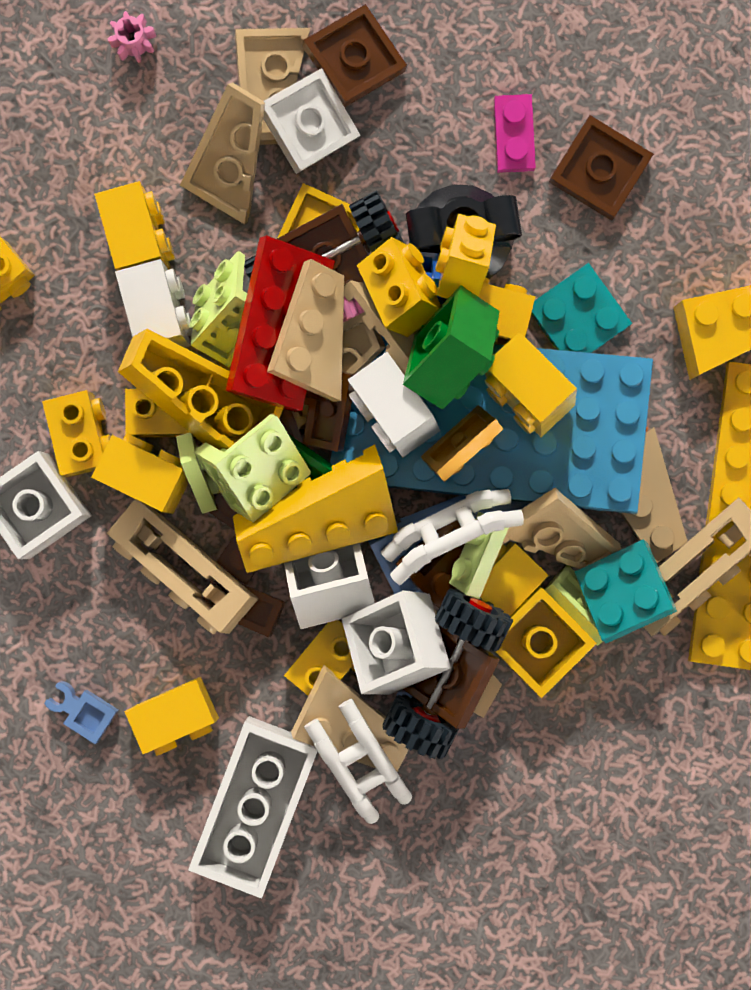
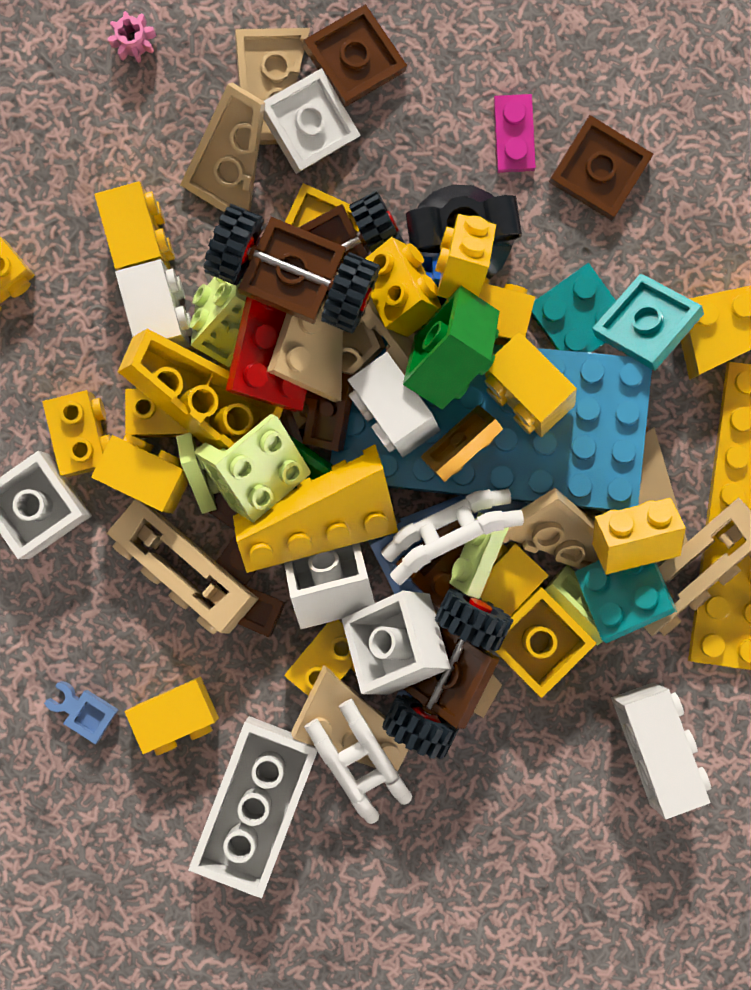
none -> plate [204,204,380,334]
none -> plate [592,273,704,371]
none -> yellow brick [592,497,686,575]
none -> white brick [611,682,711,820]

